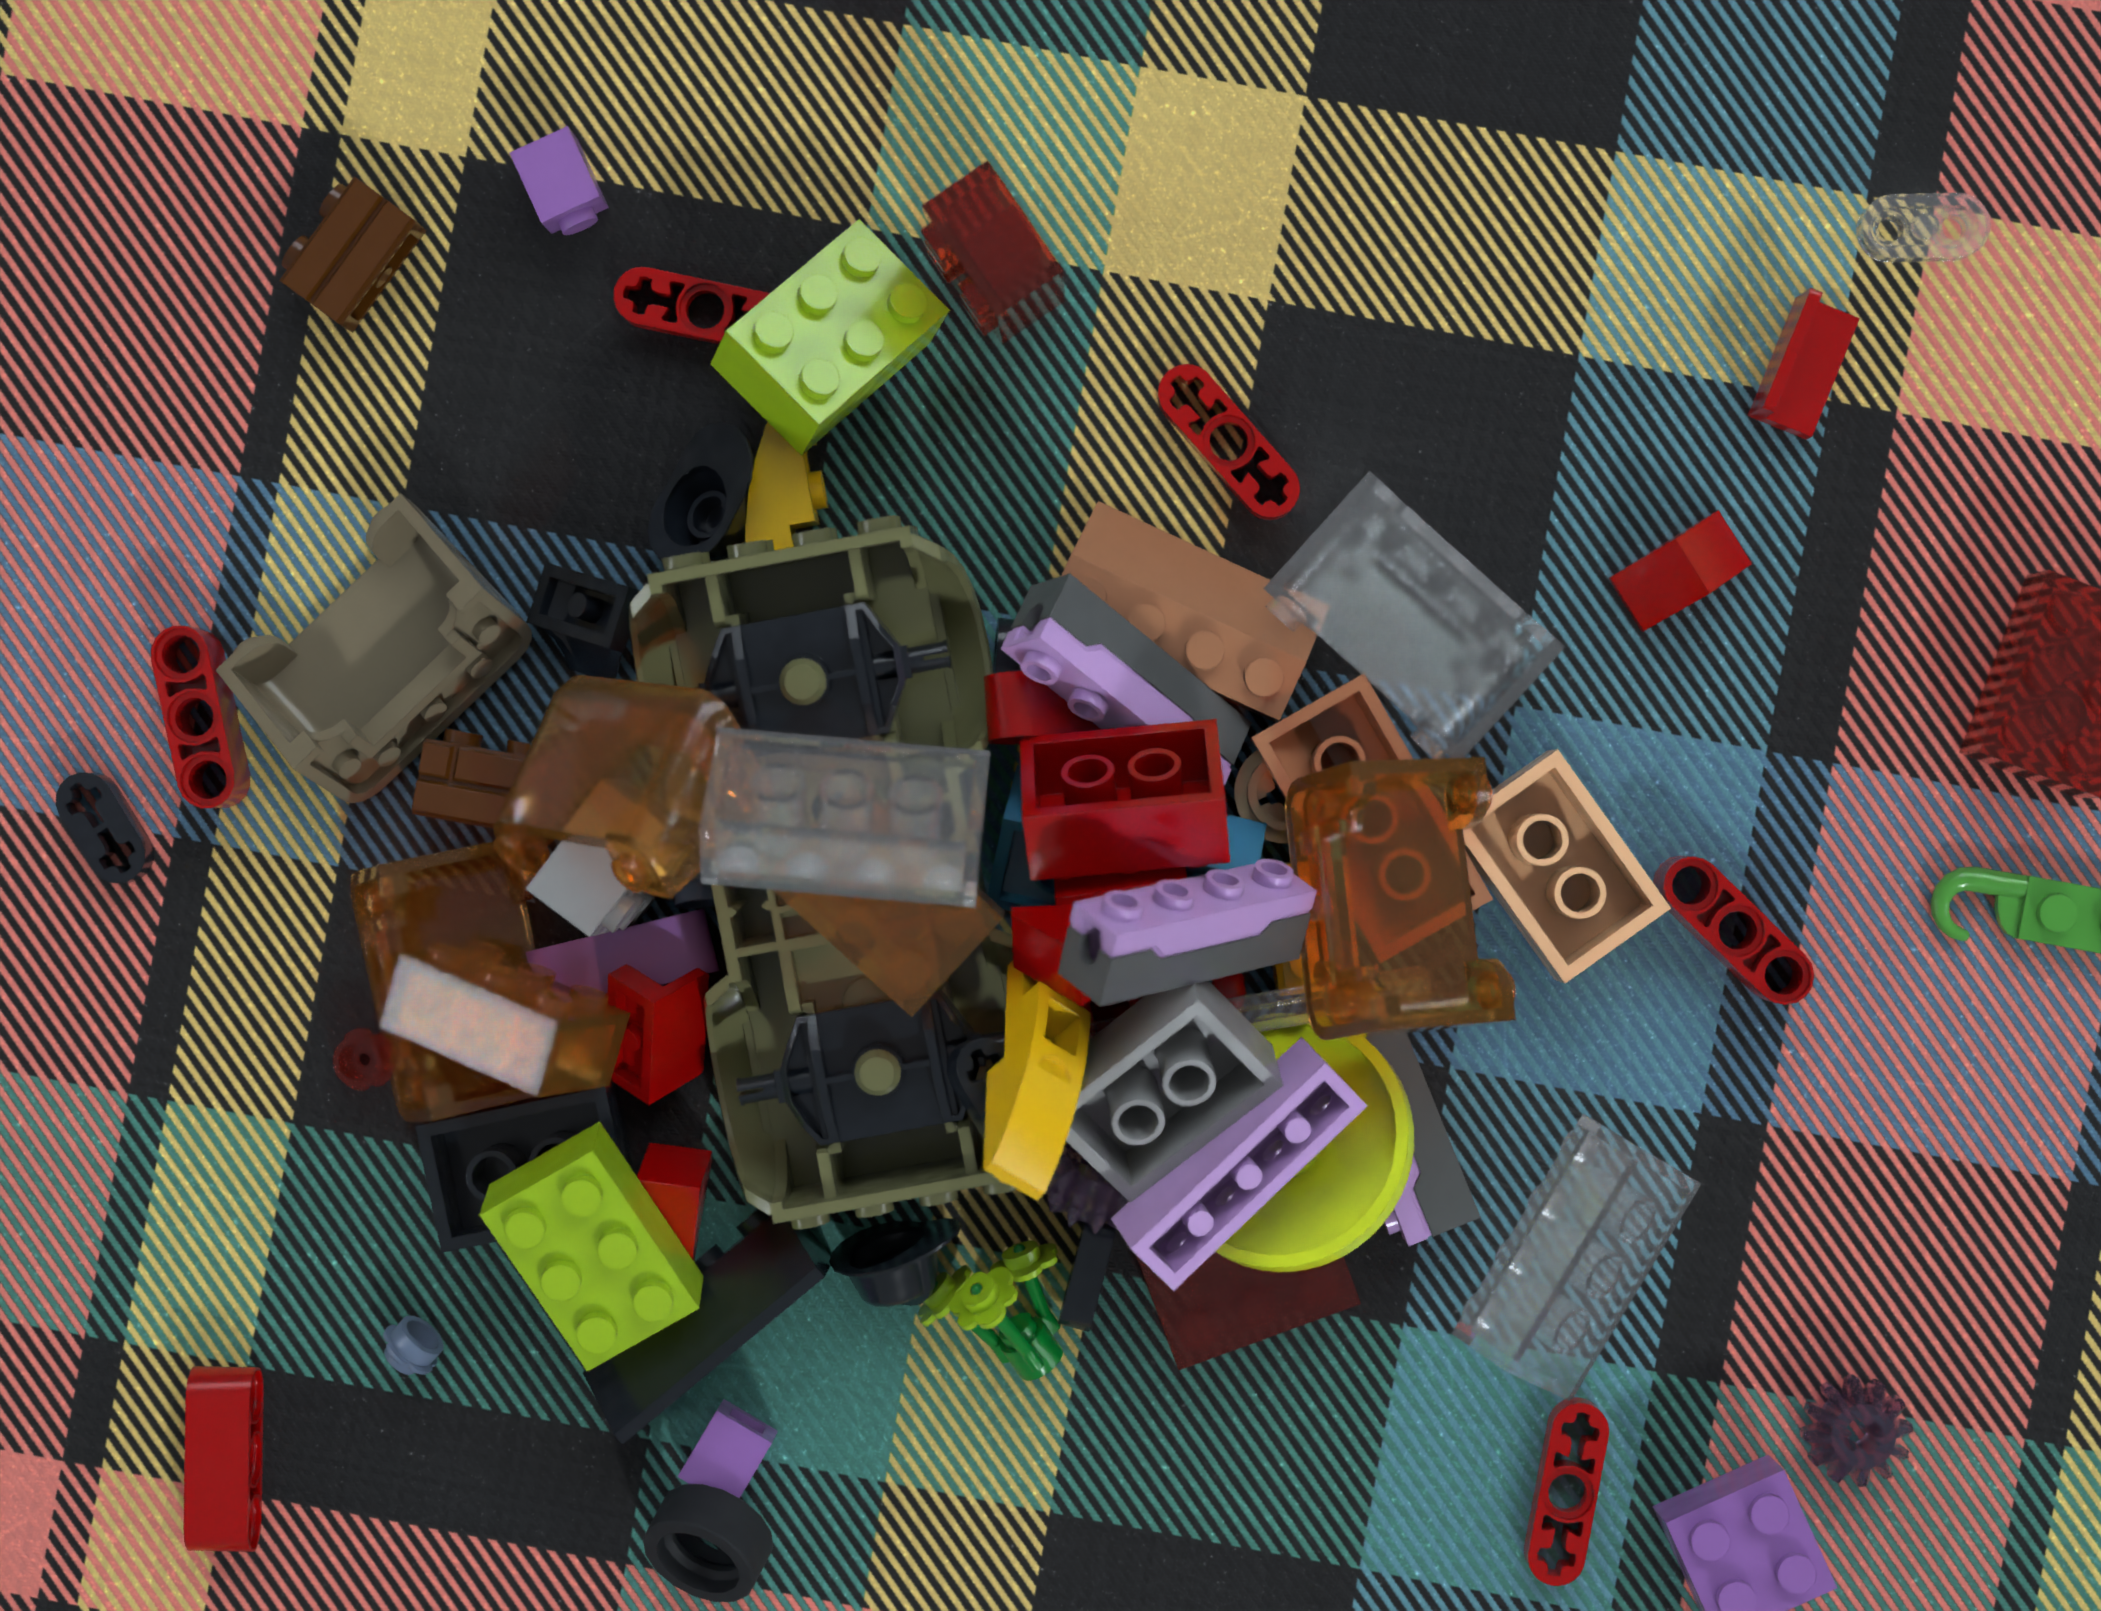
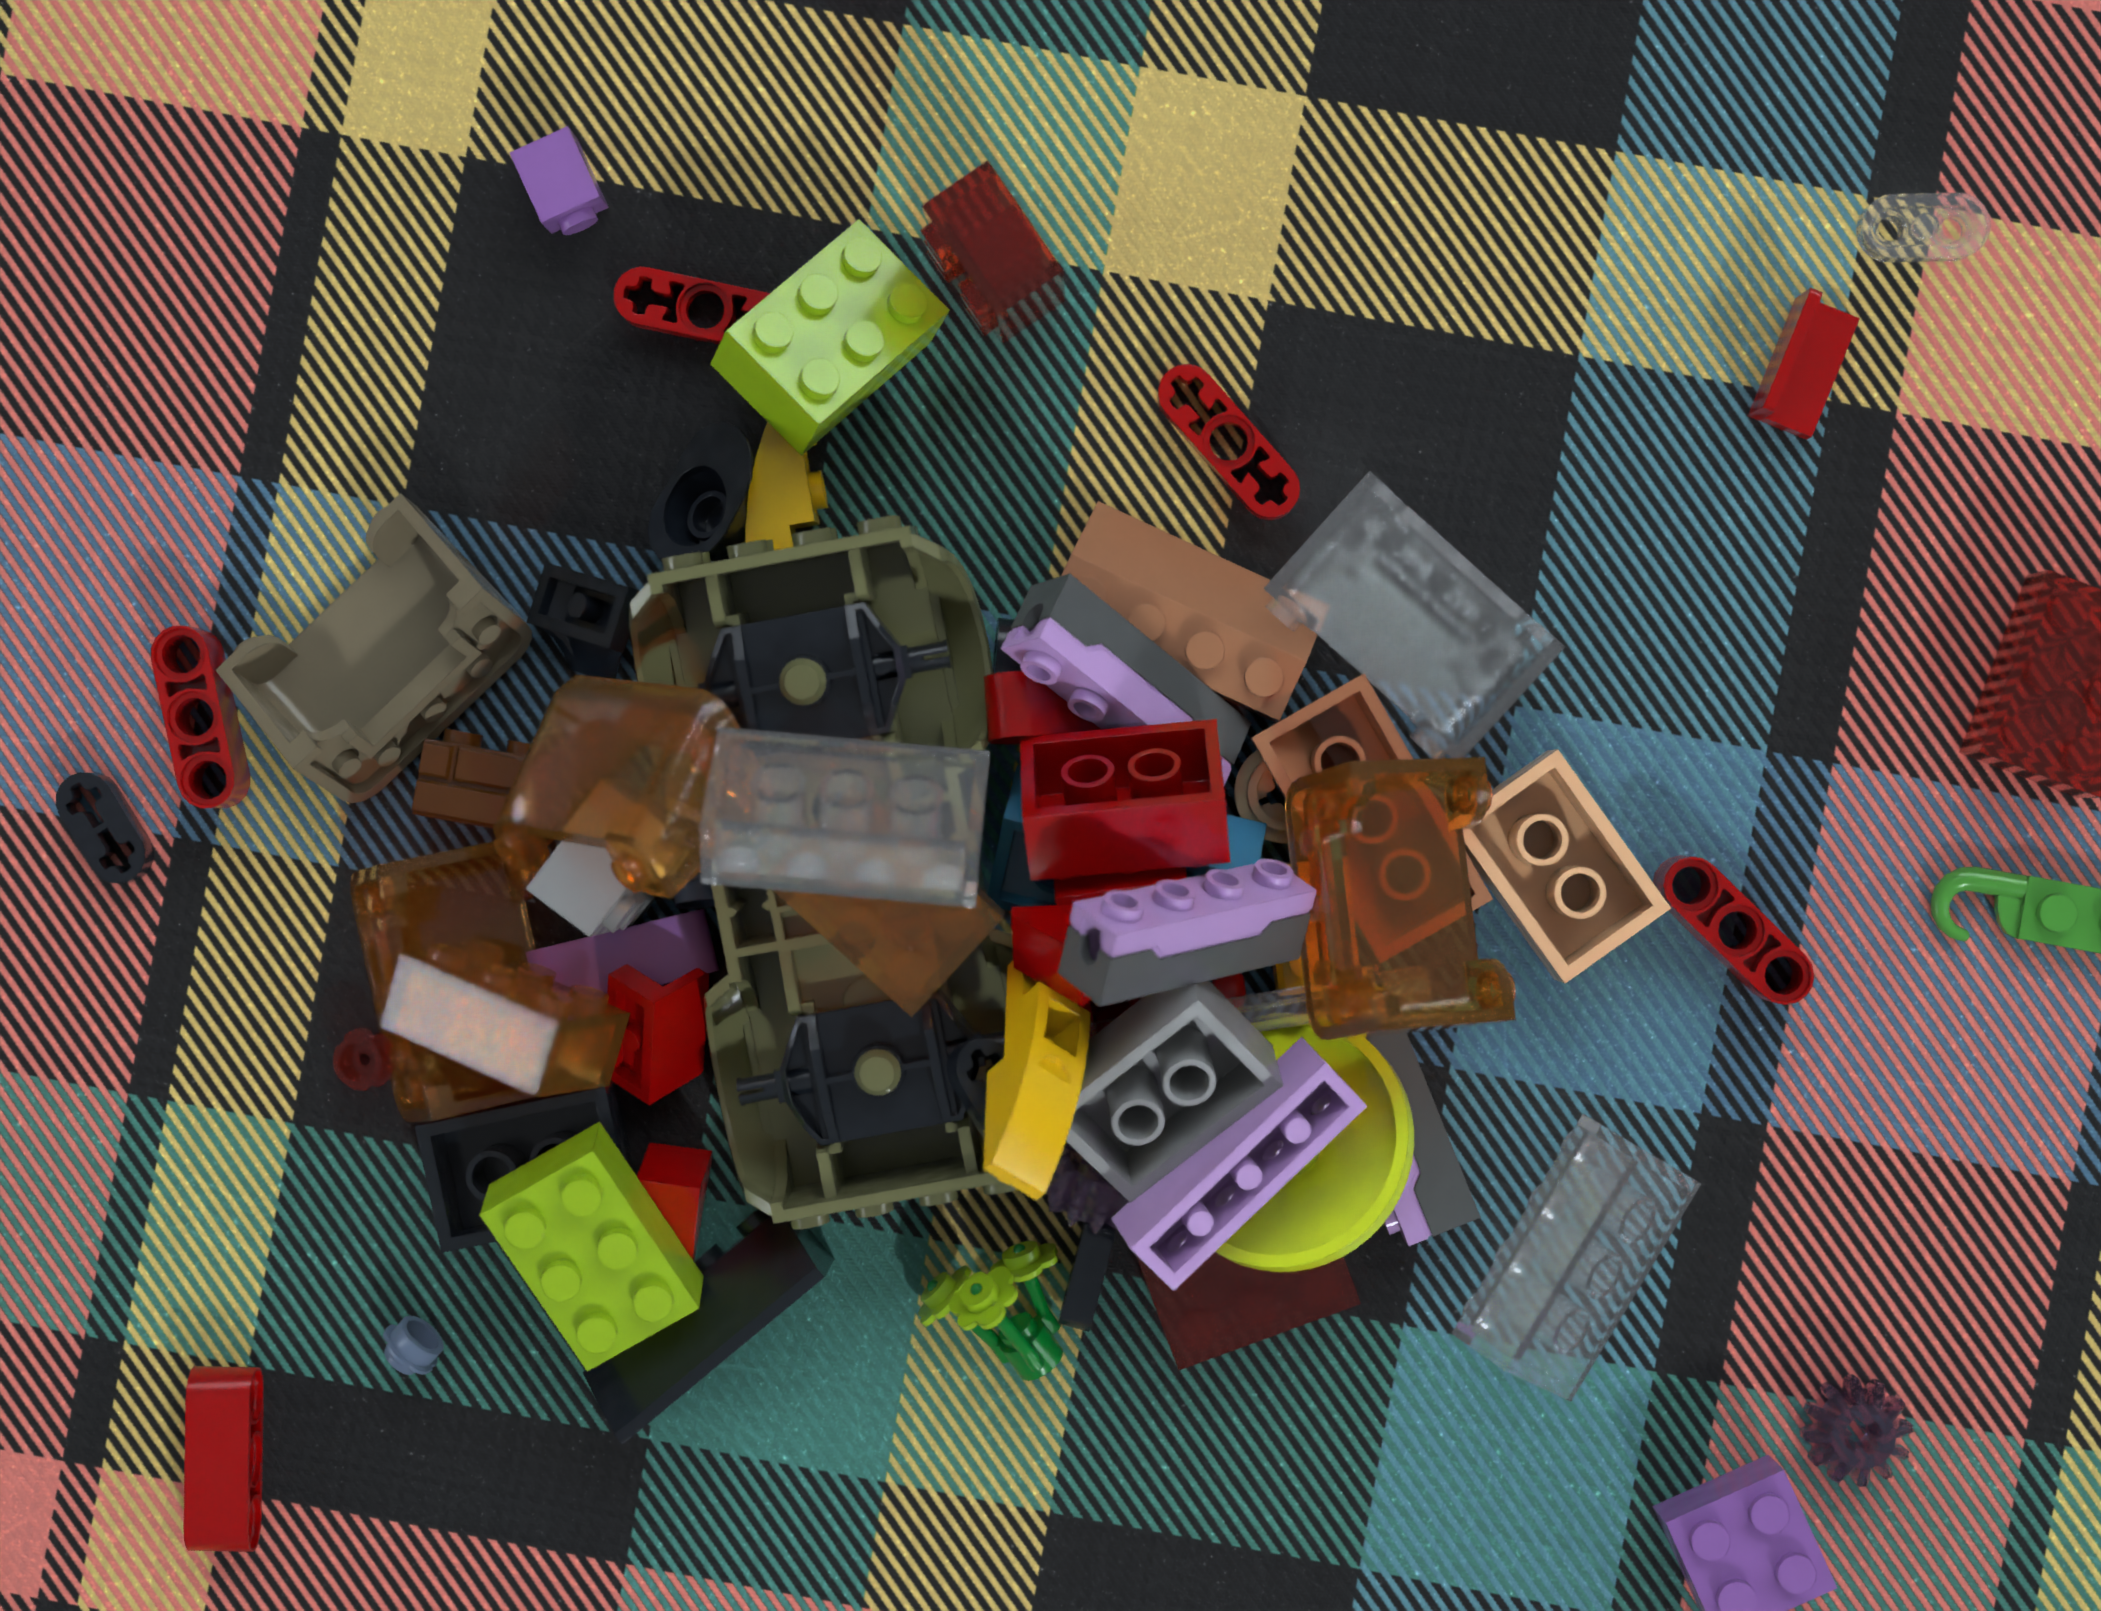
reddish brown brick [279,176,427,333] -> none
black tyre [643,1484,773,1602] -> none
medium lavender brick [678,1399,778,1498] -> none
black piece [829,1218,962,1307] -> none
red beam [1524,1397,1609,1586] -> none
red slope [1609,510,1752,632] -> none

